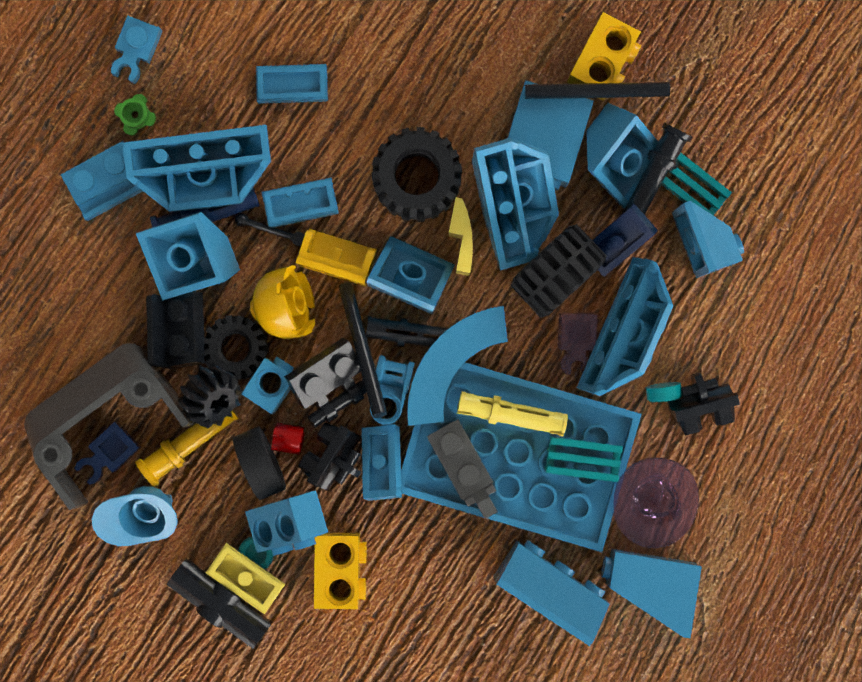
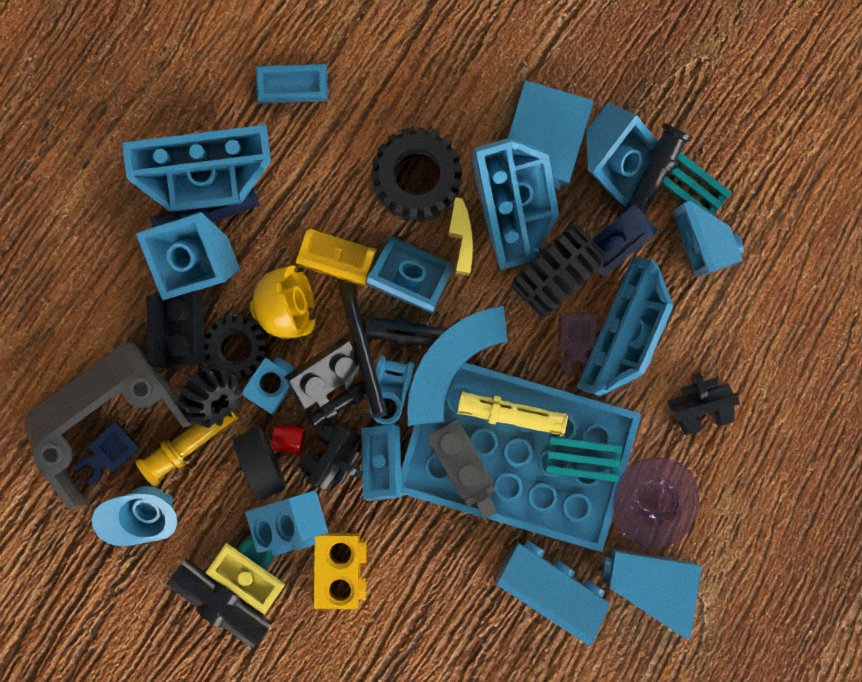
dark azure plate [61,141,143,221] -> none
dark azure plate [111,15,163,84] -> none
bright green plate [114,94,156,136] -> none
black hinge [235,213,305,247] -> none
dark azure plate [262,178,339,228] -> none
black bar [525,82,670,99] -> none
yellow brick [567,12,642,102] -> none
teal tile [645,382,683,402] -> none

